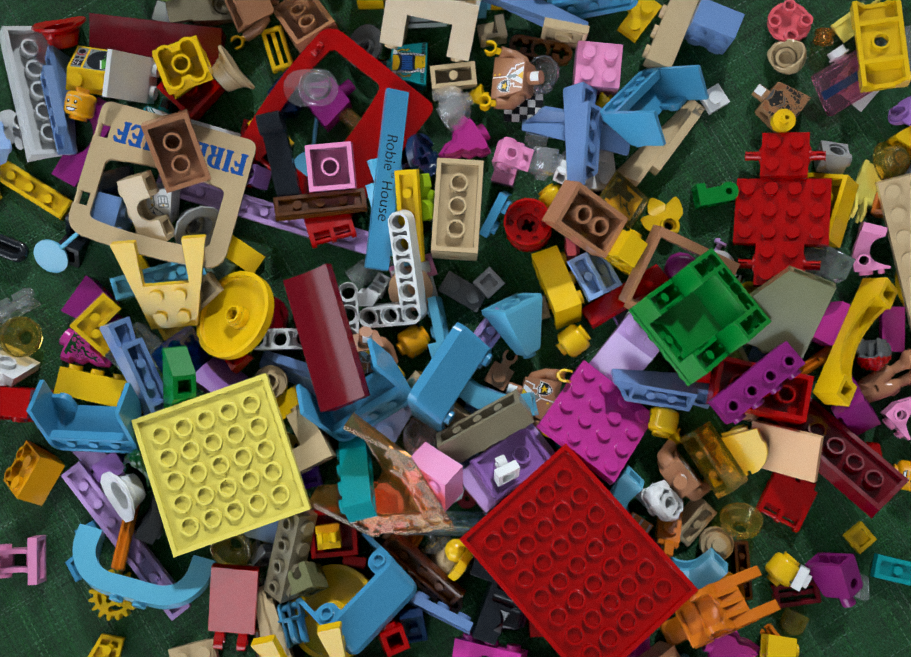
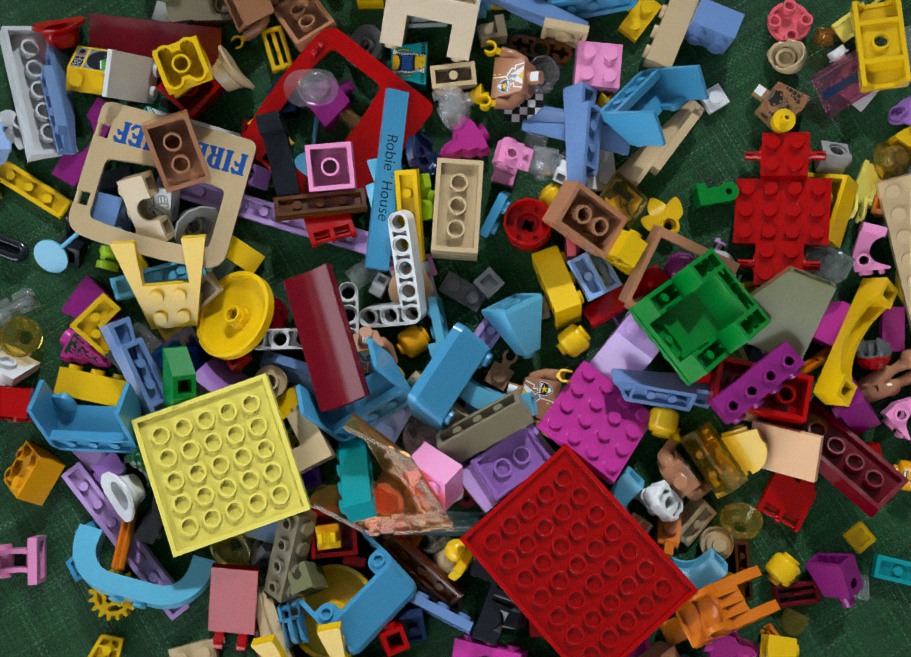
light orange head [63,87,97,122] -> none
white piece [357,283,383,306] -> none
white tile [494,455,520,487] -> none
white plate [790,564,812,591] -> none
none -> lime wheel [95,245,120,272]

